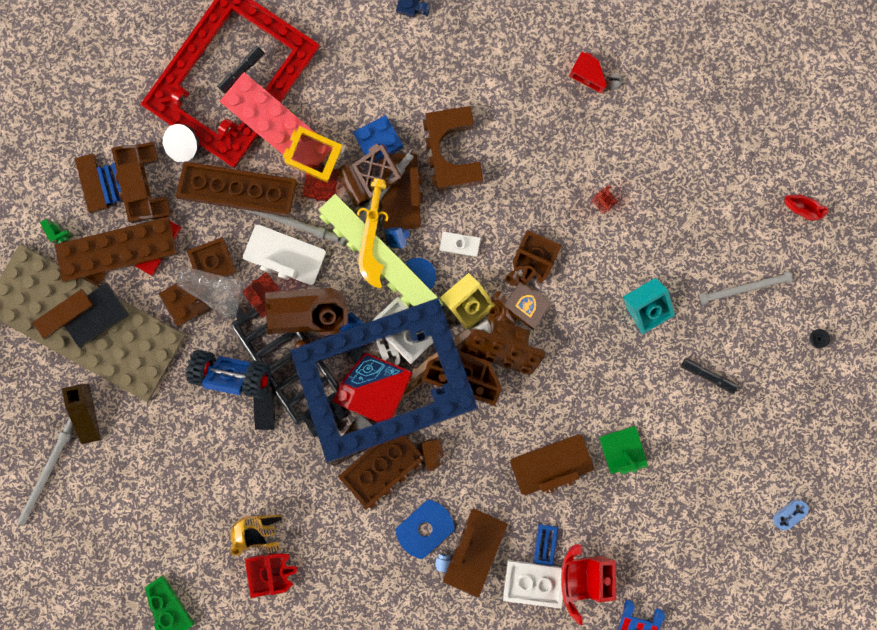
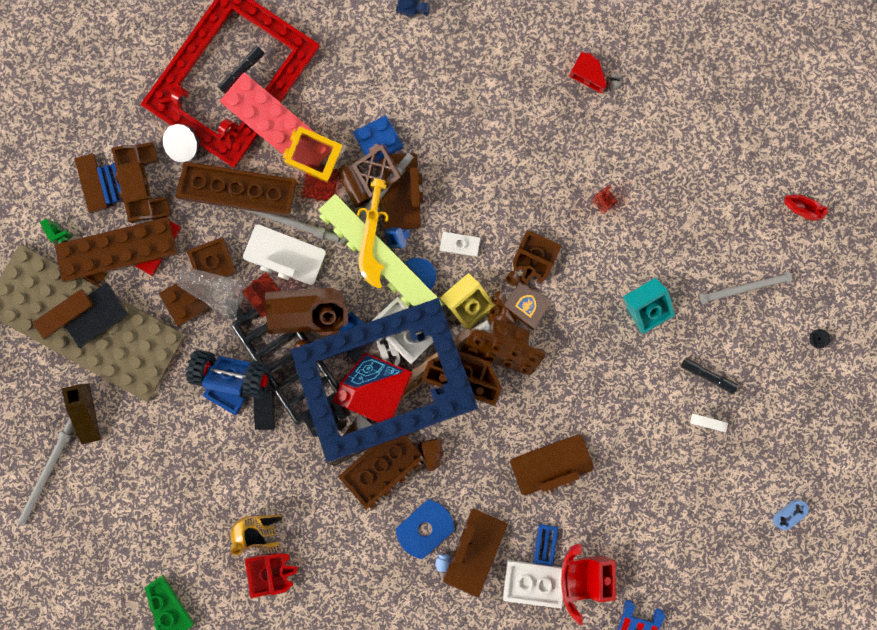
reddish brown arch [422,106,483,191] -> none
green plate [598,426,648,476] -> none
none -> blue tile [203,389,246,415]
none -> white beam [690,414,728,432]

